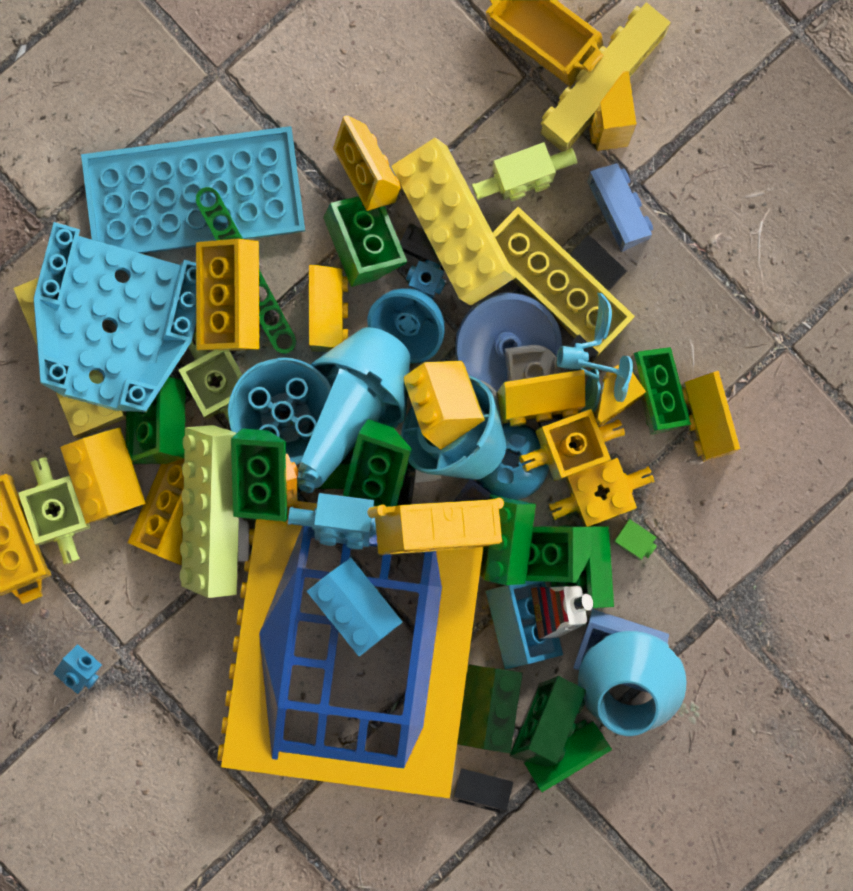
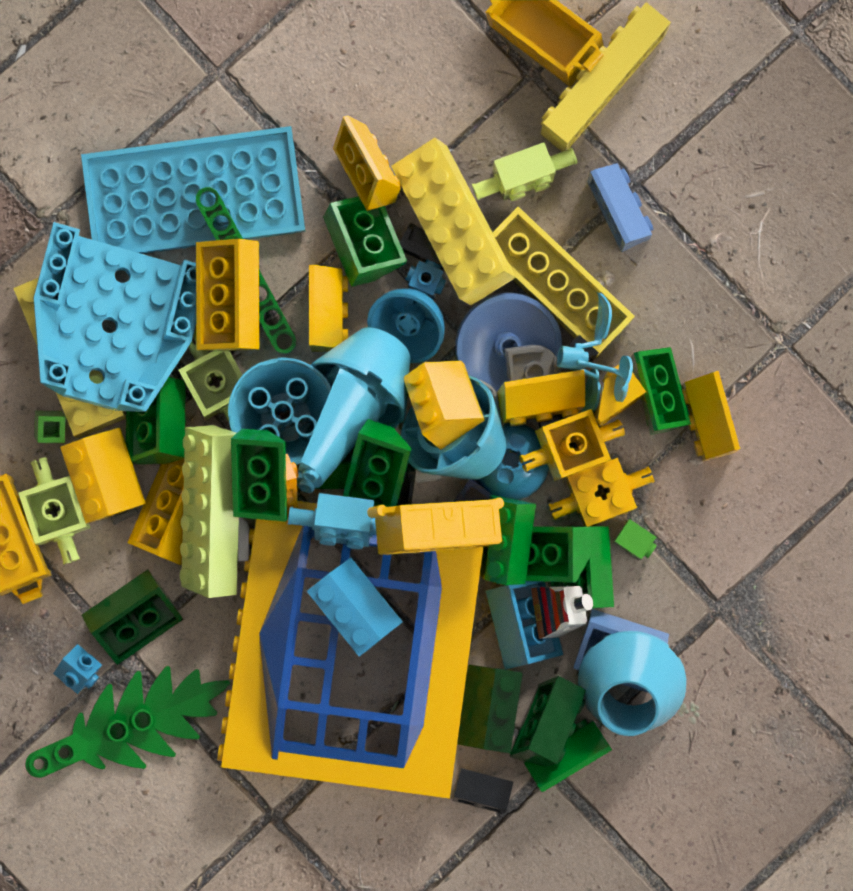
black hinge [569,235,628,291] -> none
yellow slope [589,71,637,151] -> none
none -> green plant [25,666,230,778]
none -> bright green brick [34,410,66,443]
none -> dark green slope [81,569,184,665]

